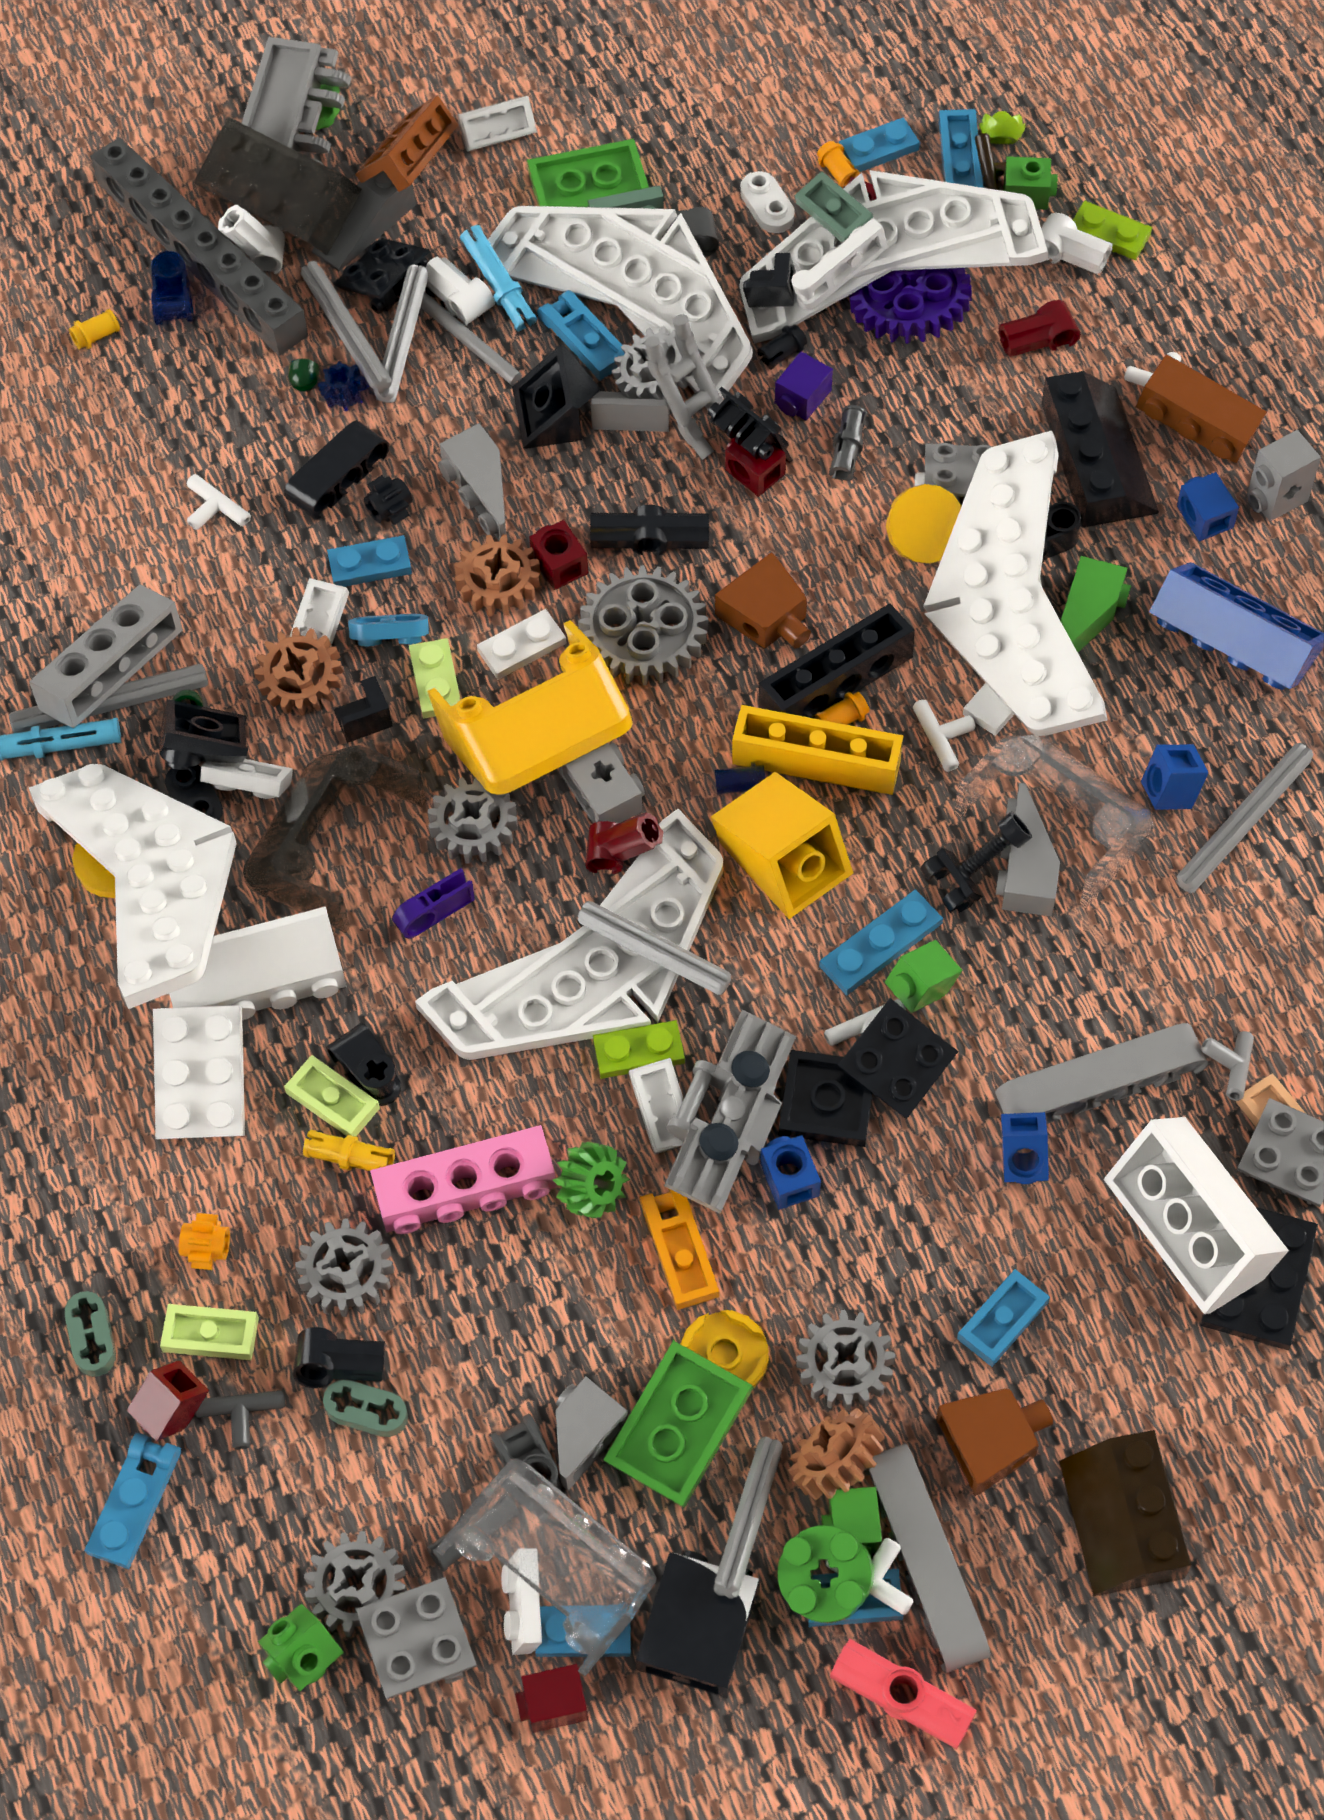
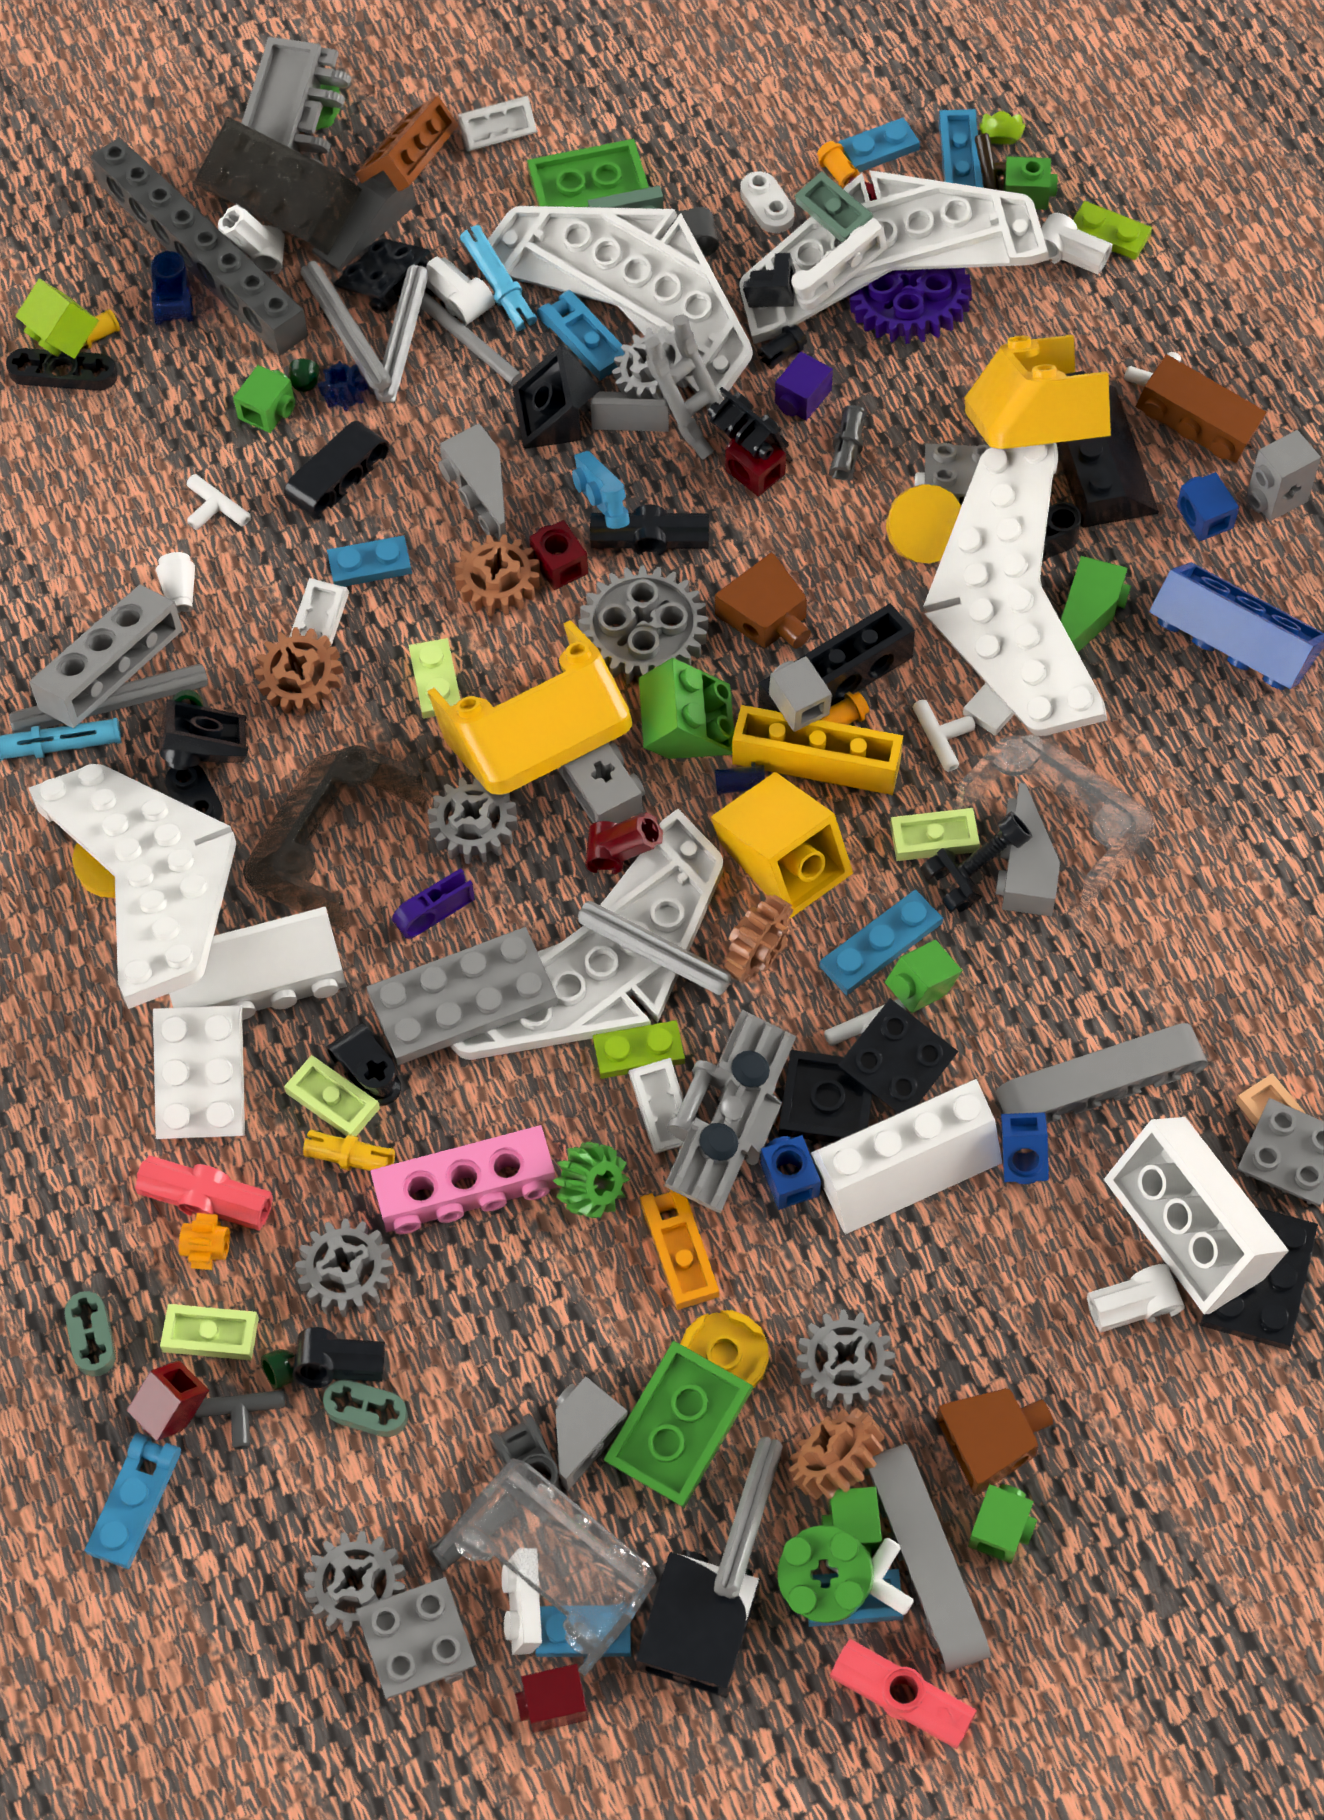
white plate [200,759,293,799] -> none
bright green brick [258,1603,344,1691] -> none
black panel [334,676,393,743] -> none
dark azure plate [348,614,429,646] -> none
black gear [364,475,413,525] -> none
white plate [477,609,567,680] -> none
dark azure plate [957,1269,1050,1367] -> none
dark red piece [998,300,1081,357] -> none
dark brown slope [1059,1430,1192,1597] -> none
blue brick [1141,744,1209,810] -> none
light grey axle [1176,743,1313,893] -> none
light grey piece [1201,1031,1254,1101] -> none
none -> black beam [6,348,117,391]
none -> lime brick [15,278,99,359]
none -> coral piece [135,1155,273,1231]
none -> white cone [156,552,195,613]
none -> bright green brick [233,365,295,433]
none -> dark green hinge [261,1349,295,1389]
none -> light grey plate [366,927,558,1066]
none -> dark azure plate [572,451,630,529]
none -> bright green slope [639,657,735,759]
none -> nougat gear [724,894,793,984]
none -> light grey brick [769,656,832,732]
none -> white slope [810,1079,1002,1235]
none -> yellowish green plate [890,808,980,861]
none -> yellow windscreen [964,335,1111,449]
none -> bright green brick [968,1484,1037,1564]
none -> white piece [1087,1264,1185,1333]

